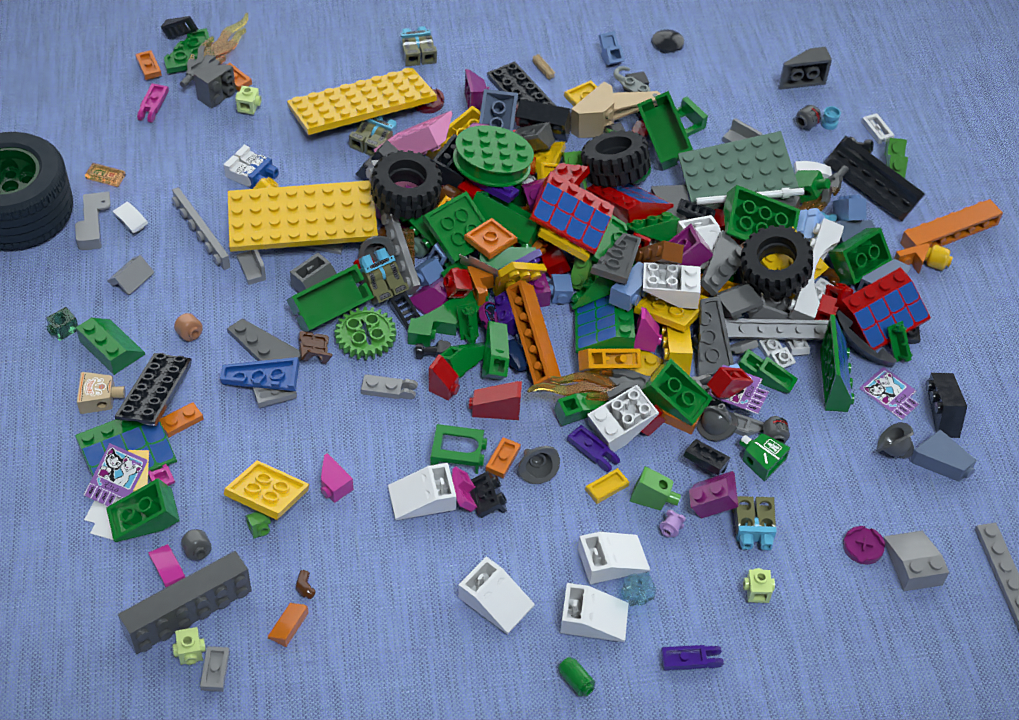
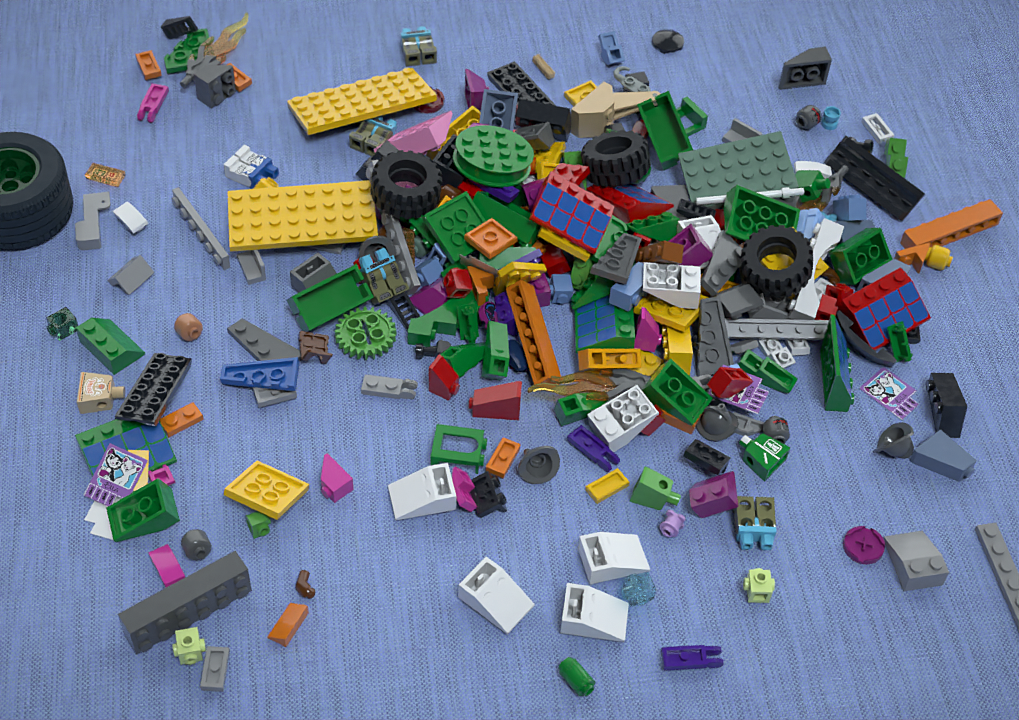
yellowish green brick [235,86,261,115] -> none

